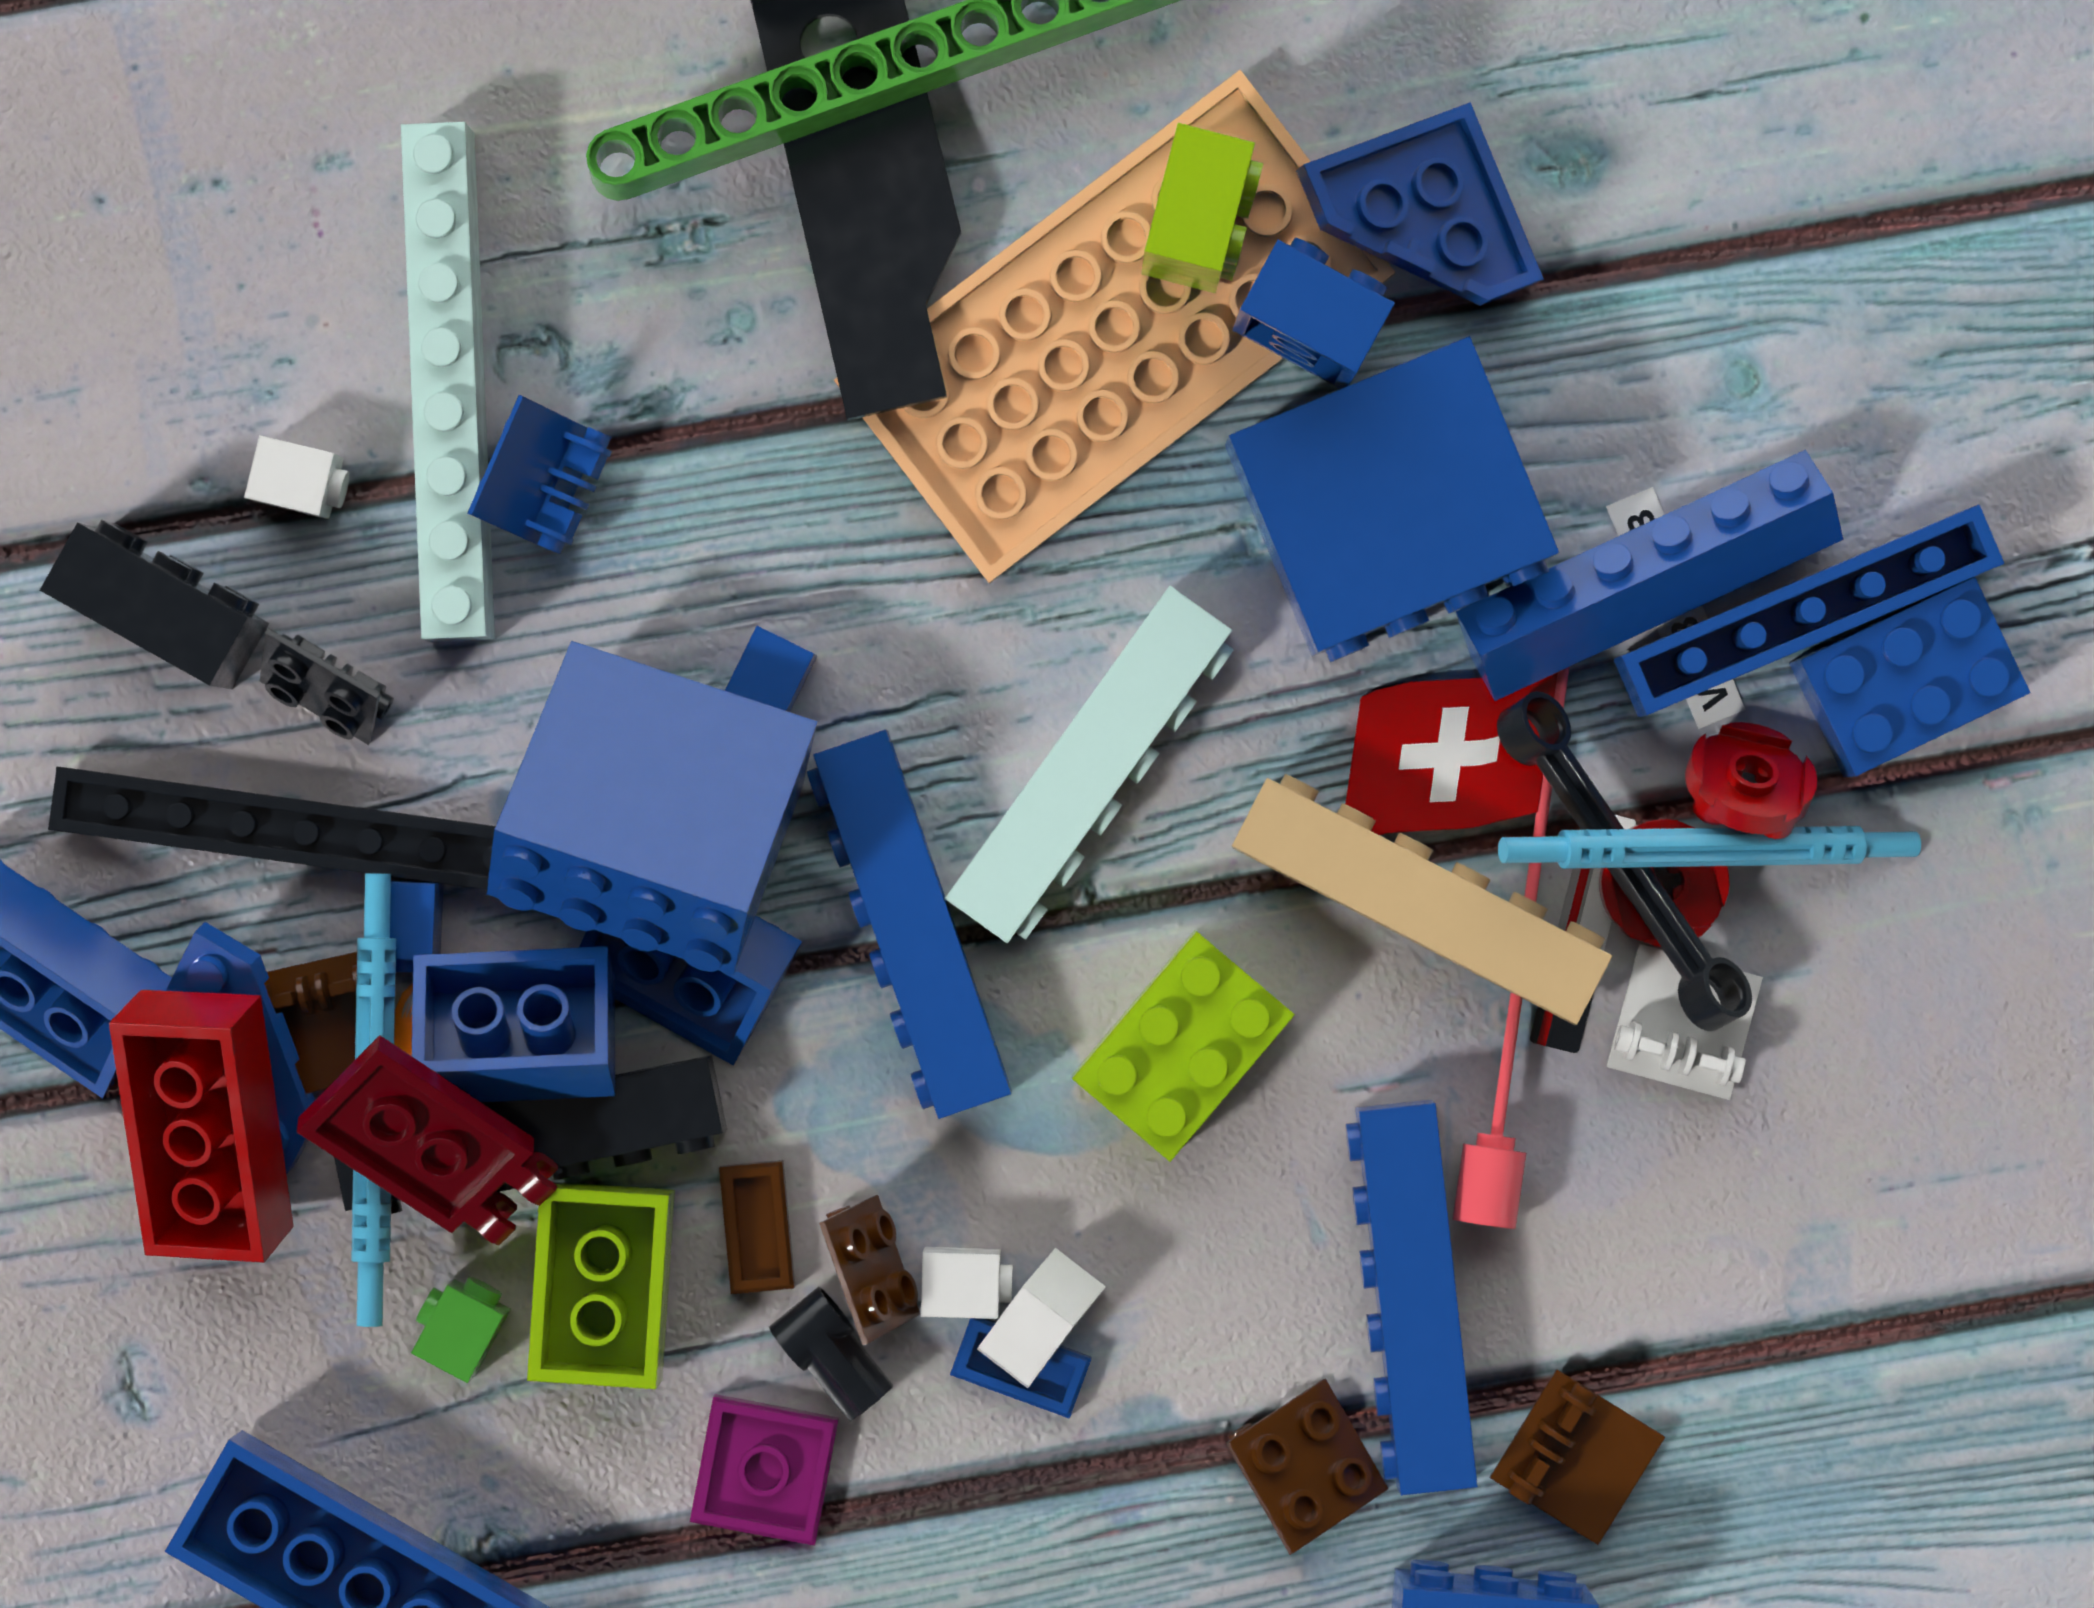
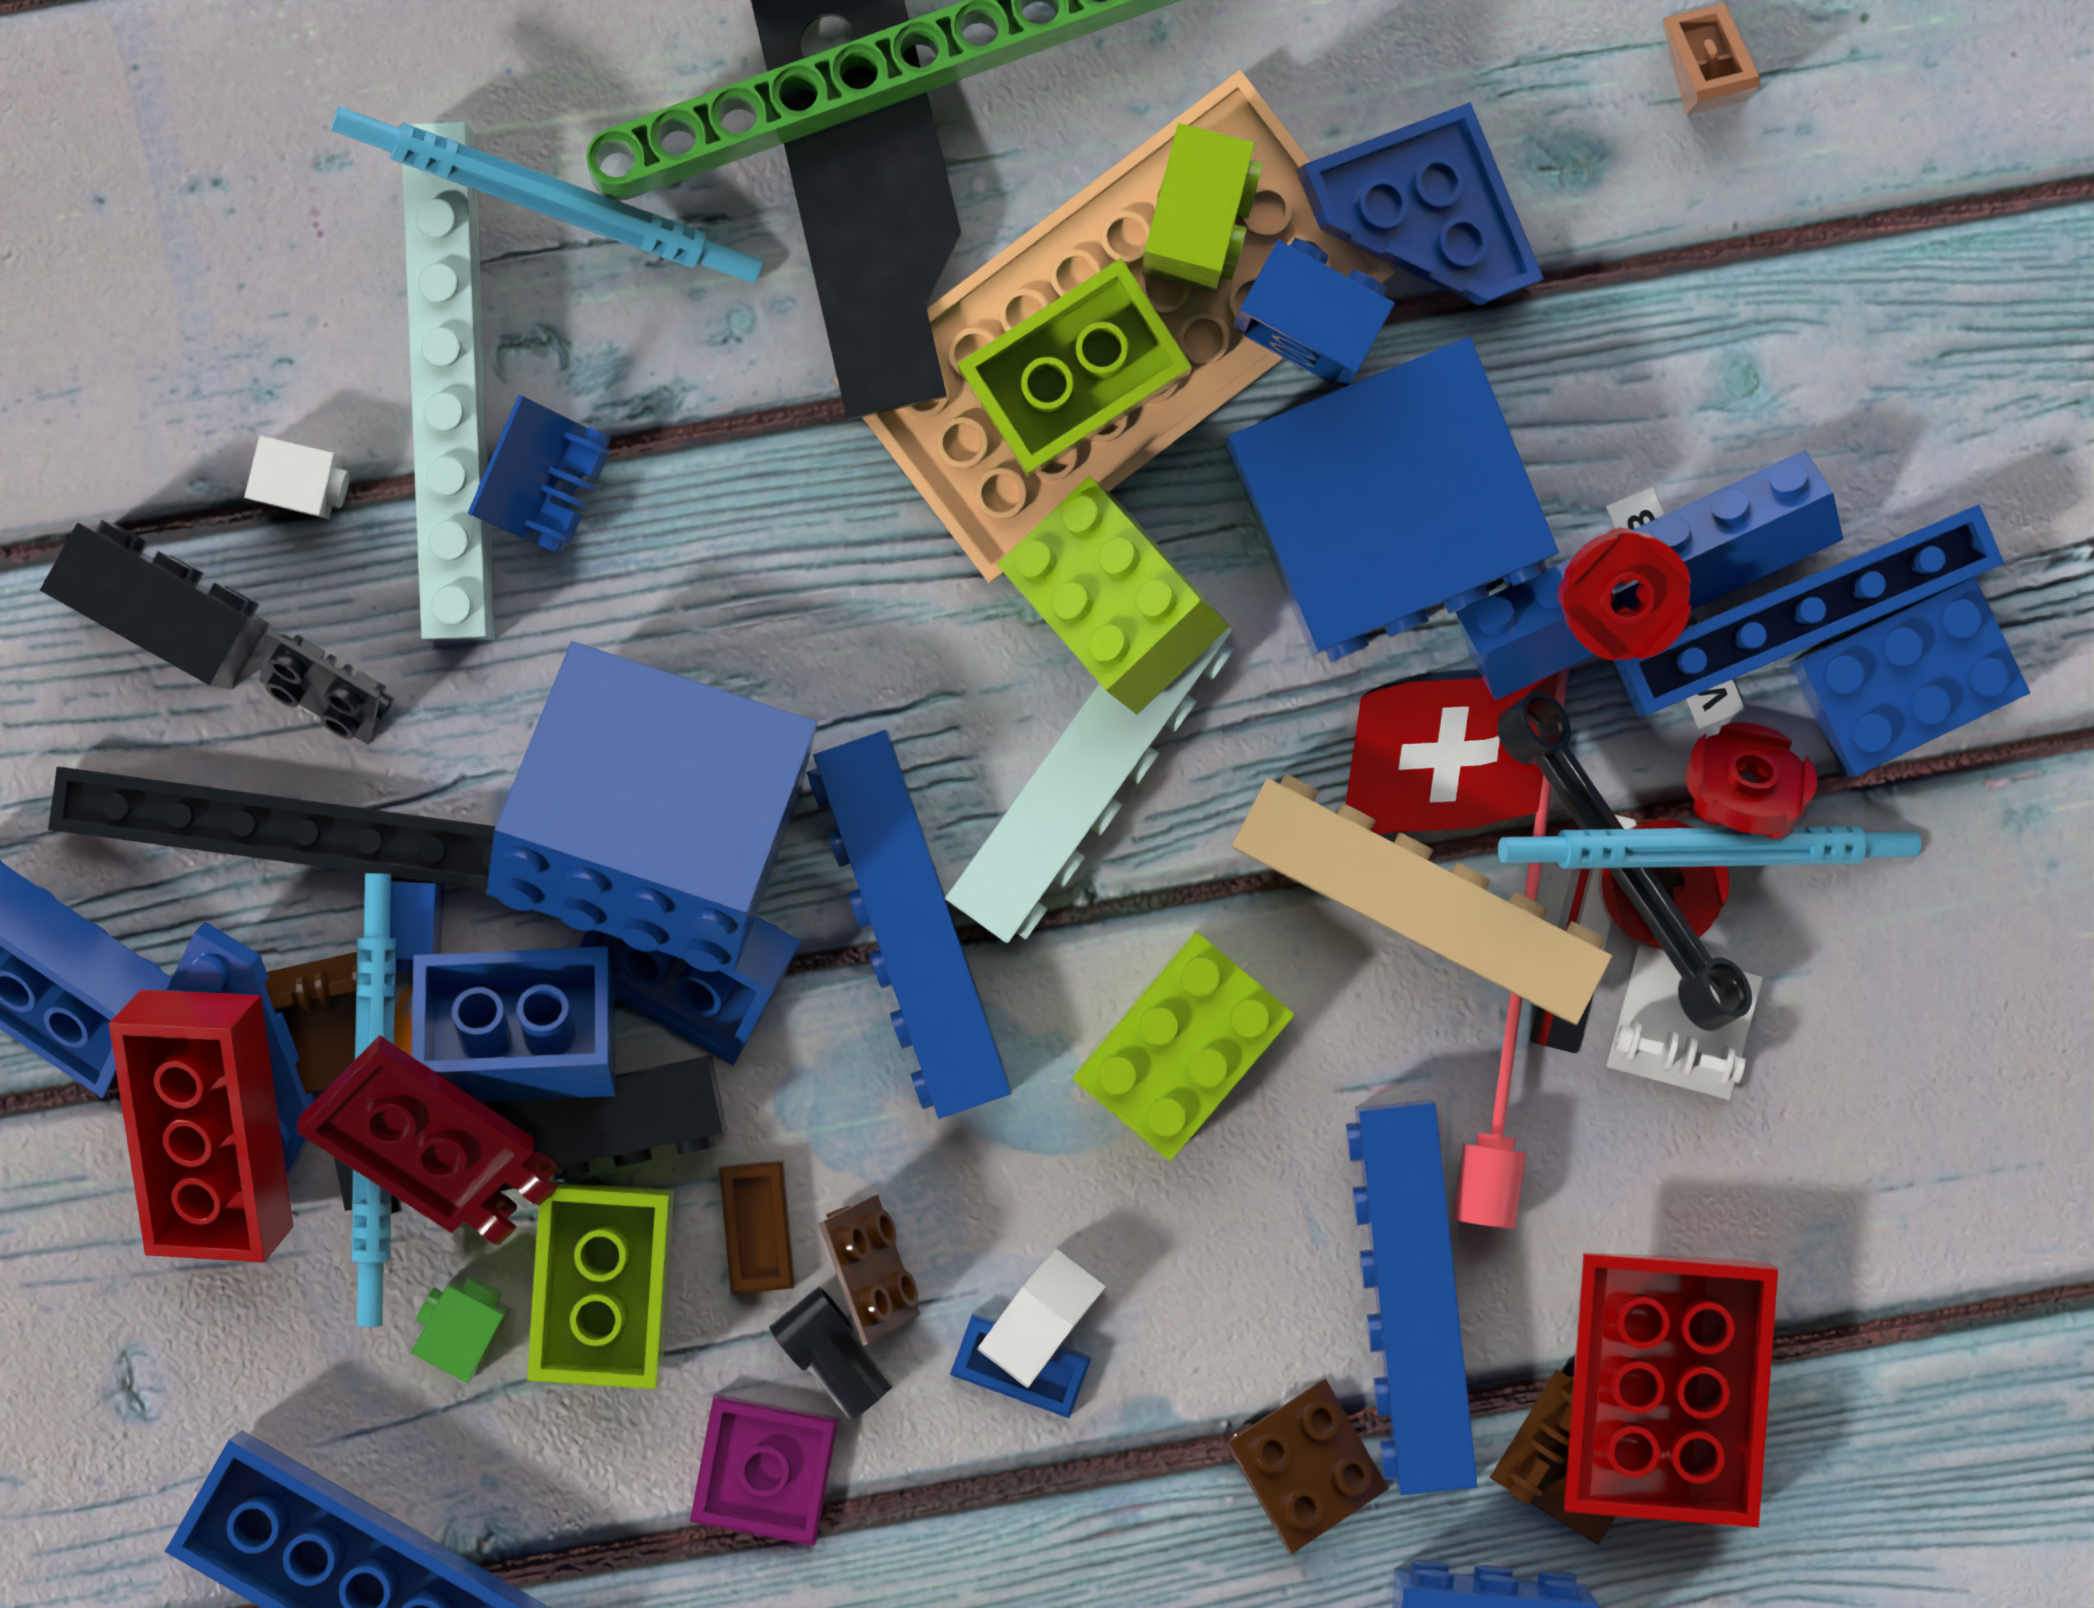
blue brick [725,626,818,712] -> none
white brick [921,1247,1013,1319] -> none
none -> medium azure axle [330,106,762,284]
none -> lime brick [957,258,1192,479]
none -> lime brick [997,475,1230,715]
none -> red plate [1557,527,1691,661]
none -> red slope [1564,1253,1778,1528]
none -> nougat slope [1663,3,1760,115]

